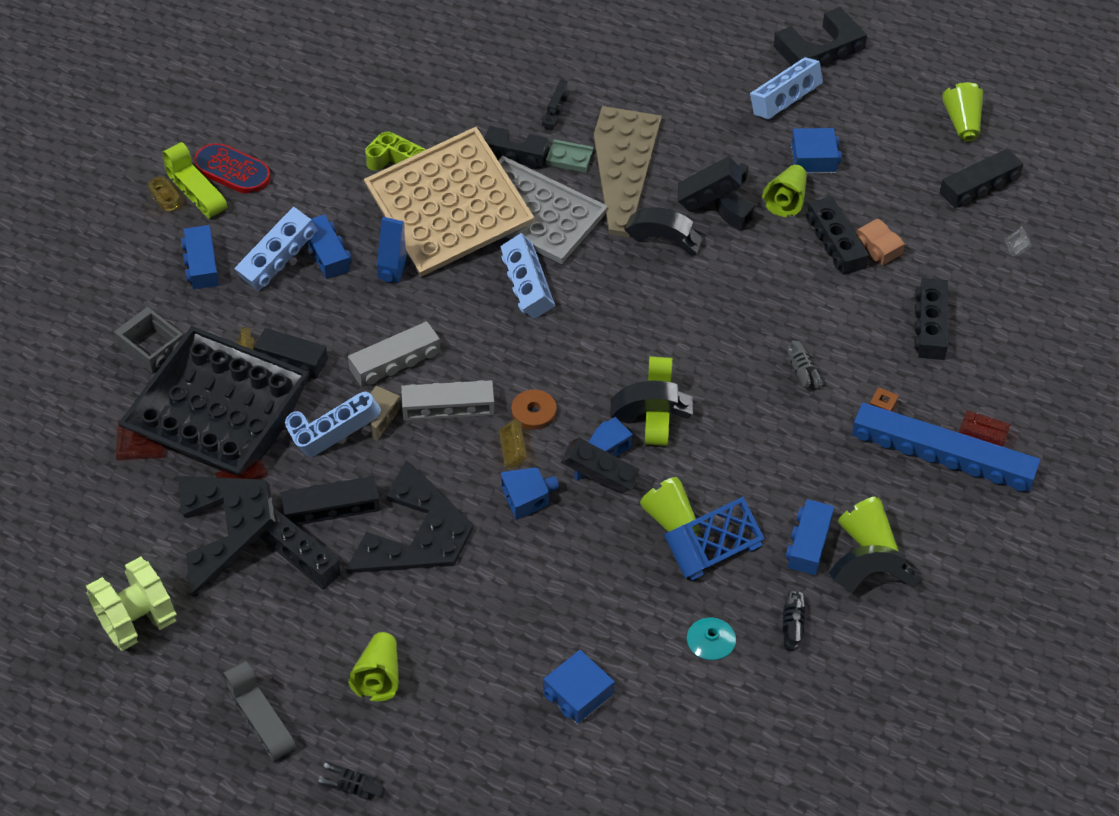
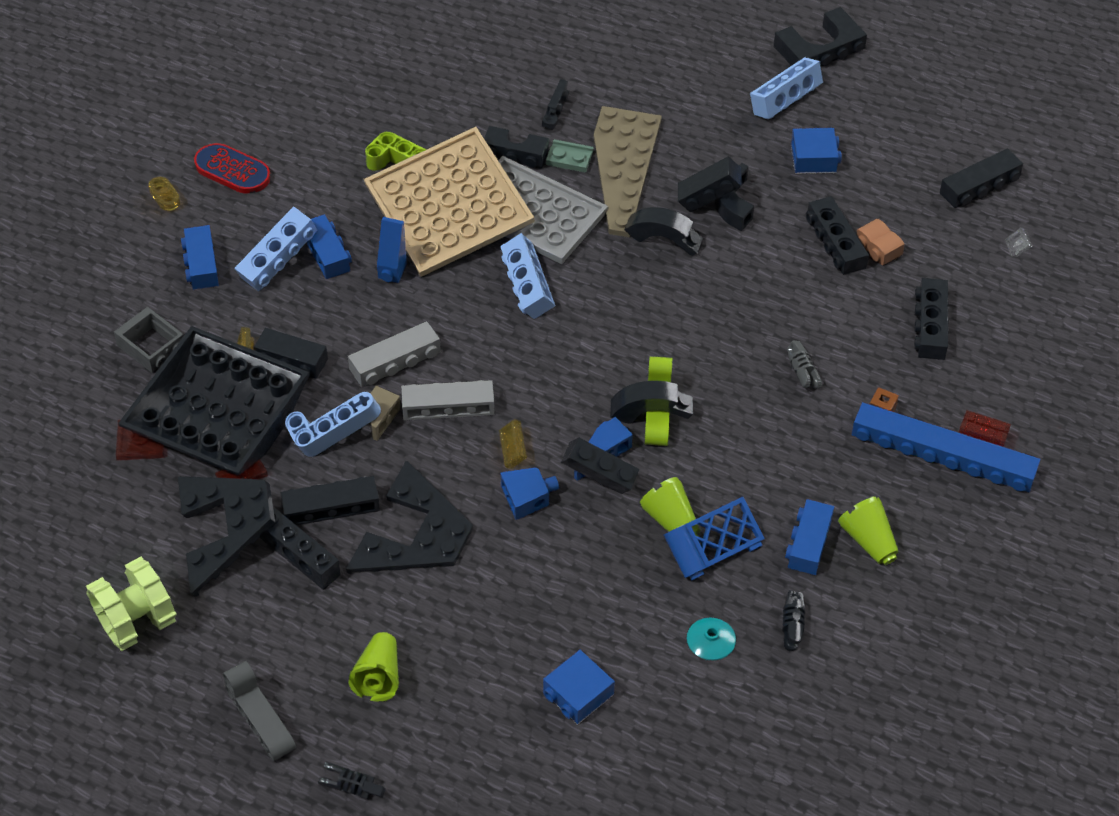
lime beam [162,142,228,219] -> none
dark orange tile [511,389,557,430] -> none
lime cone [762,165,807,217] -> none
black arch [829,545,919,593] -> none
lime cone [942,82,983,142] -> none

